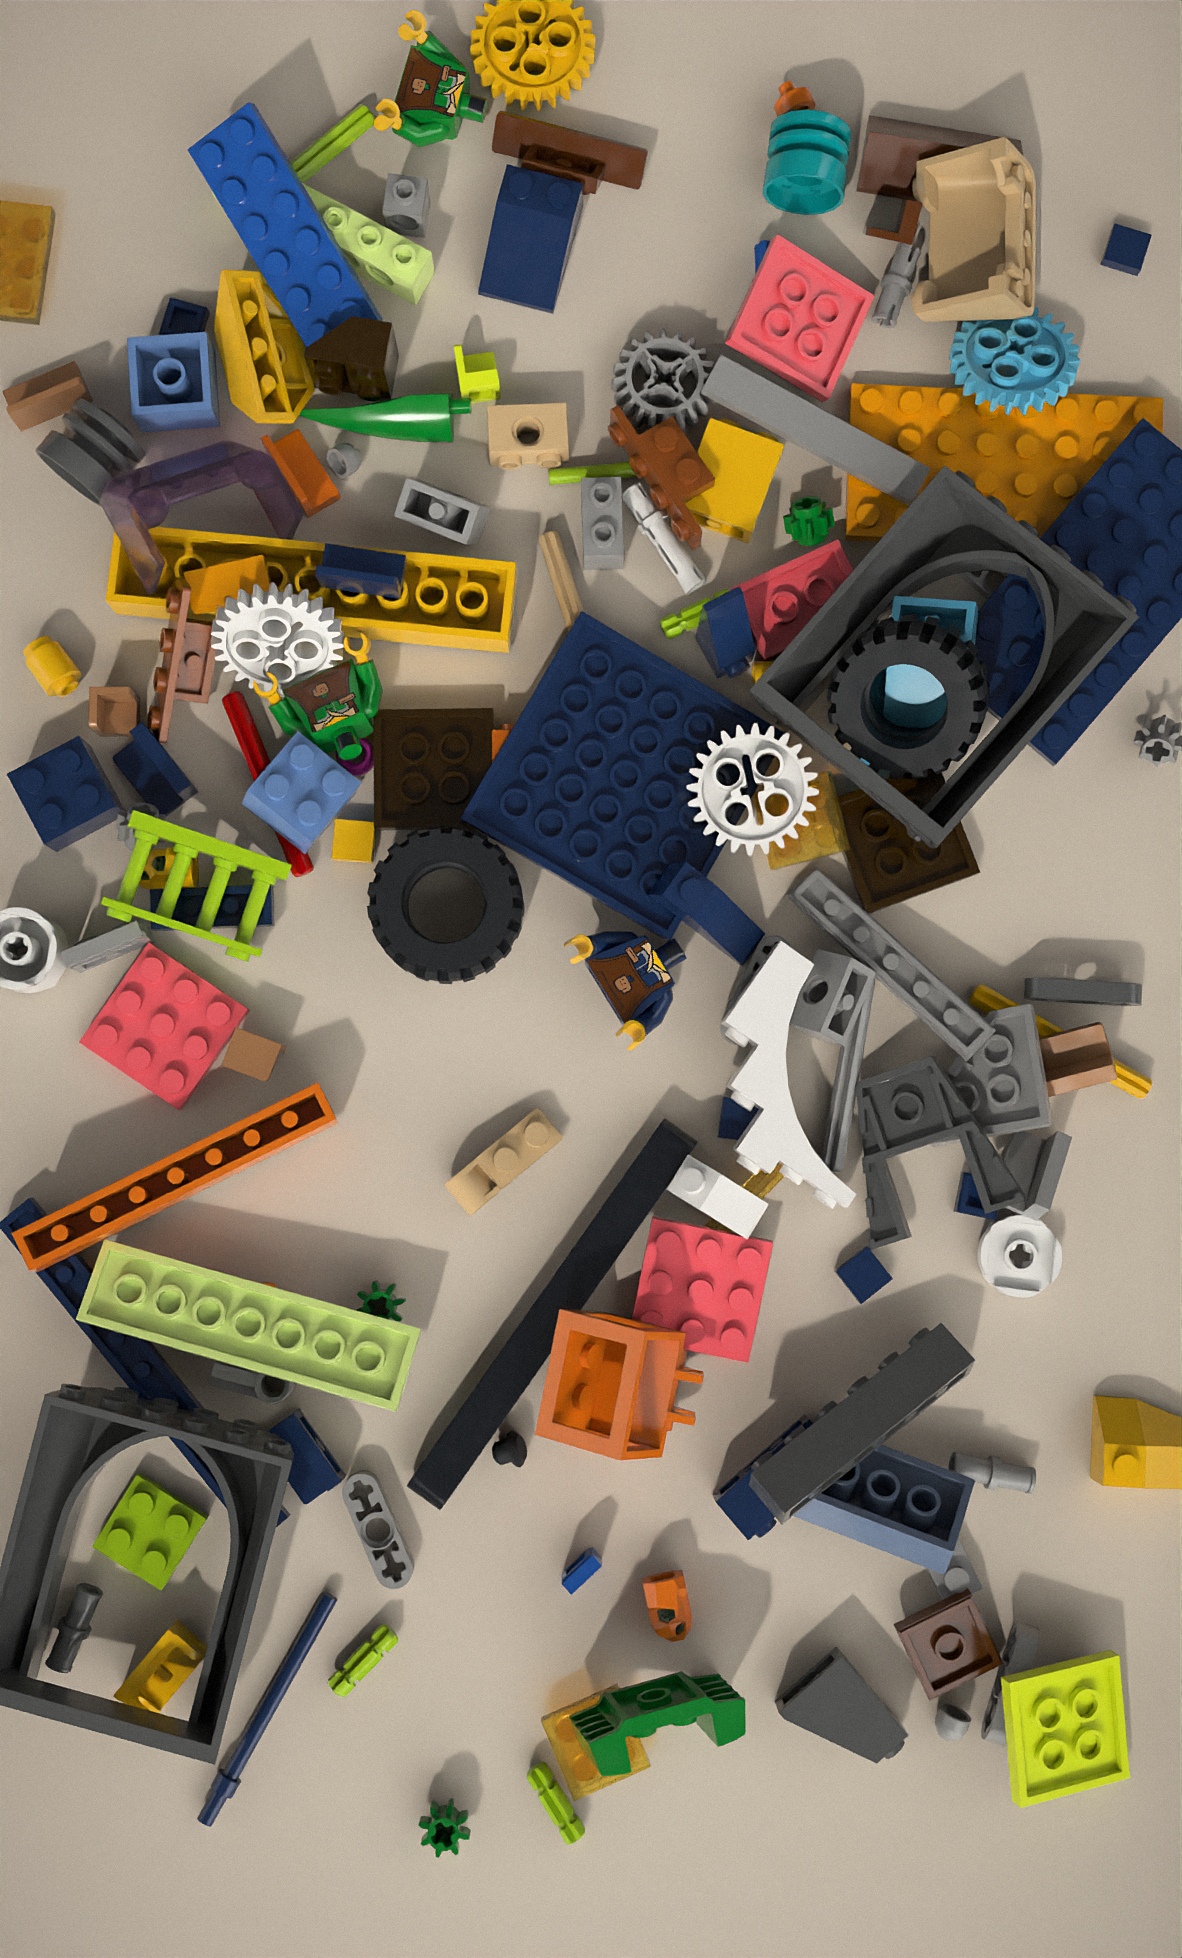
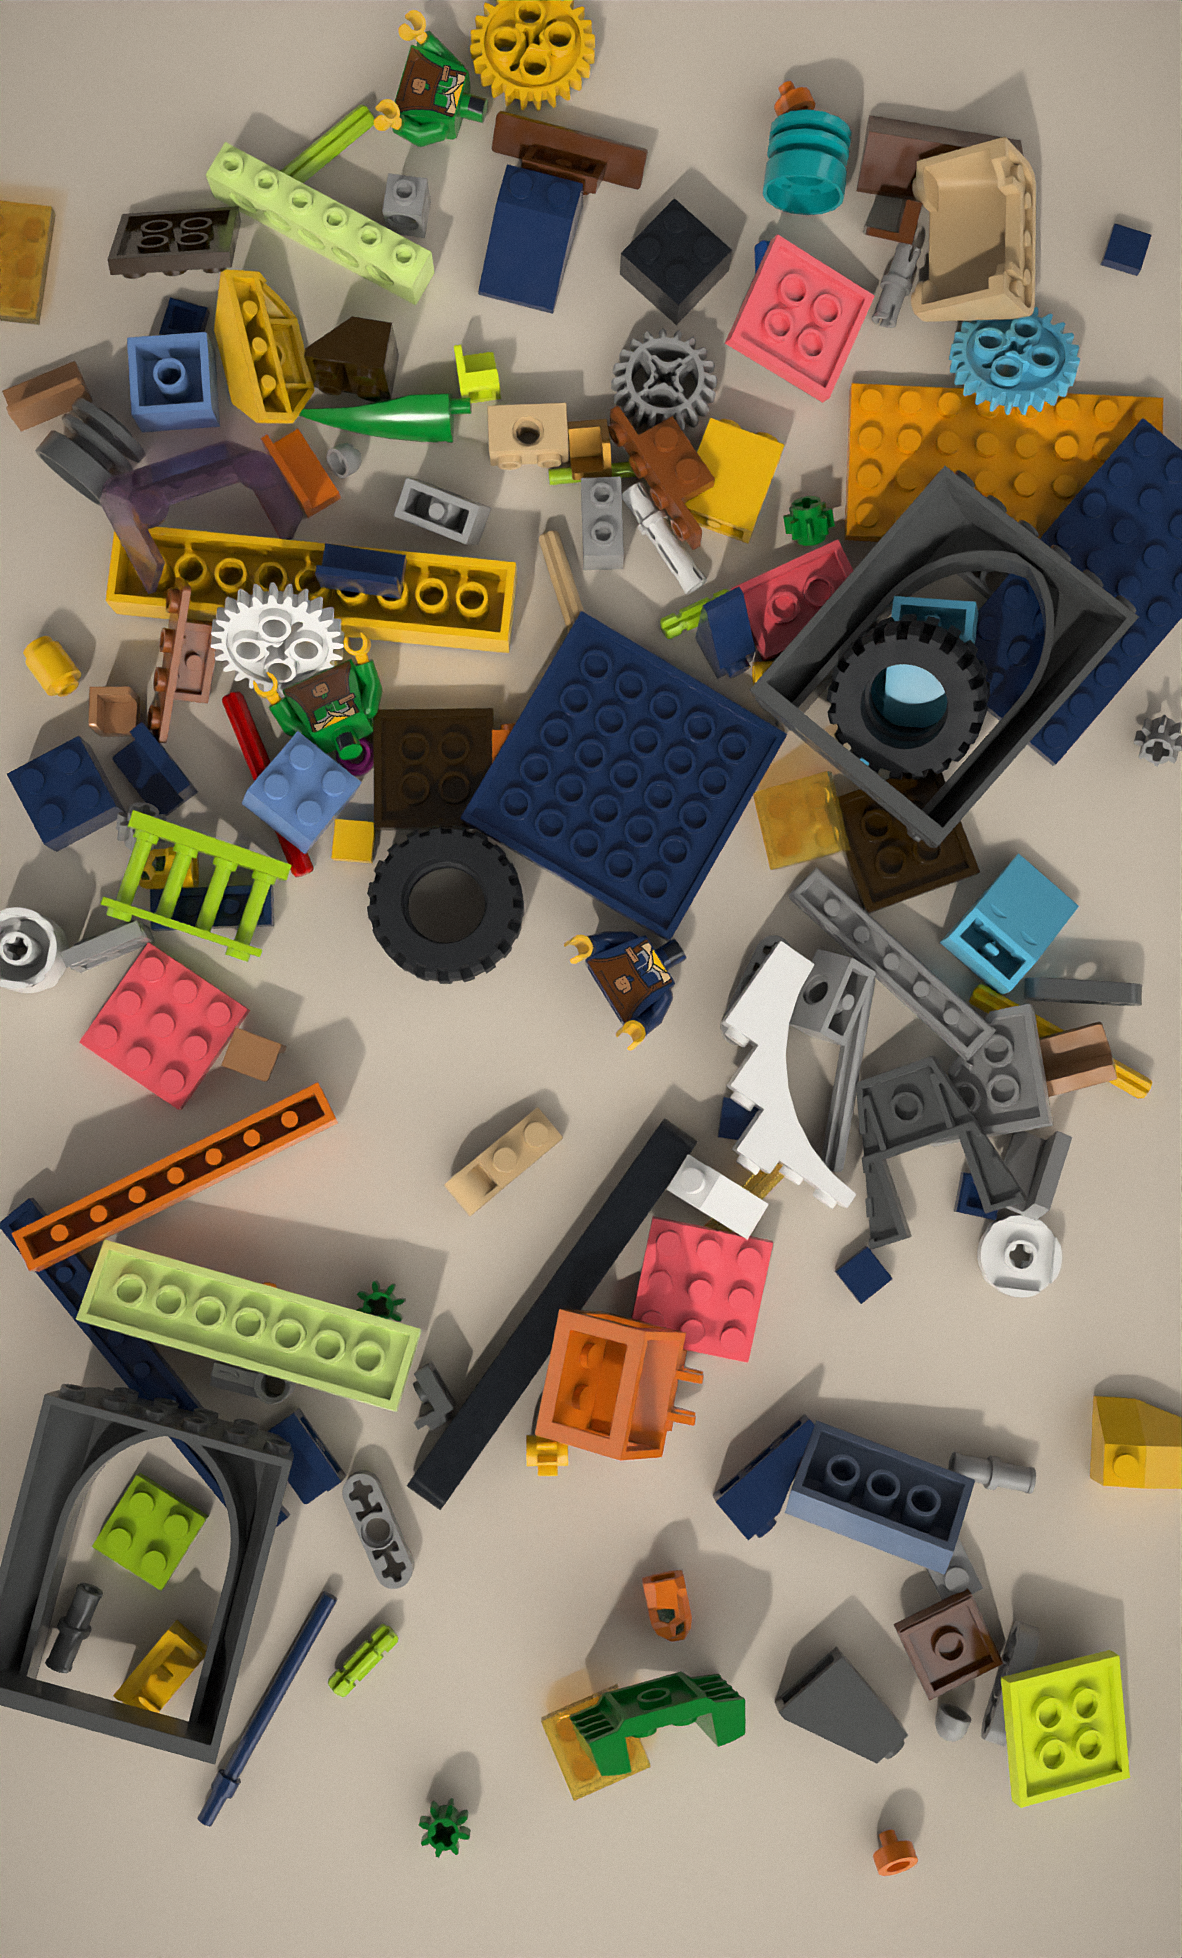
light orange tile [183,554,271,615] -> none
blue plate [187,102,383,347] -> none
black piece [492,1430,527,1467] -> none
lime axle [527,1762,585,1845] -> none
blue tile [561,1547,602,1595] -> none
dark blue slope [648,862,765,966] -> none
white gear [687,723,819,856] -> none
light grey tile [701,355,930,506] -> none
dark grey brick [749,1323,975,1525] -> none
none -> dark brown plate [107,206,241,279]
none -> dark grey bracket [413,1361,457,1430]
none -> yellow gear [526,1435,568,1476]
none -> pearl gold panel [567,419,612,480]
none -> black brick [620,198,732,325]
none -> orange tile [873,1829,918,1876]
none -> medium azure slope [939,853,1079,995]

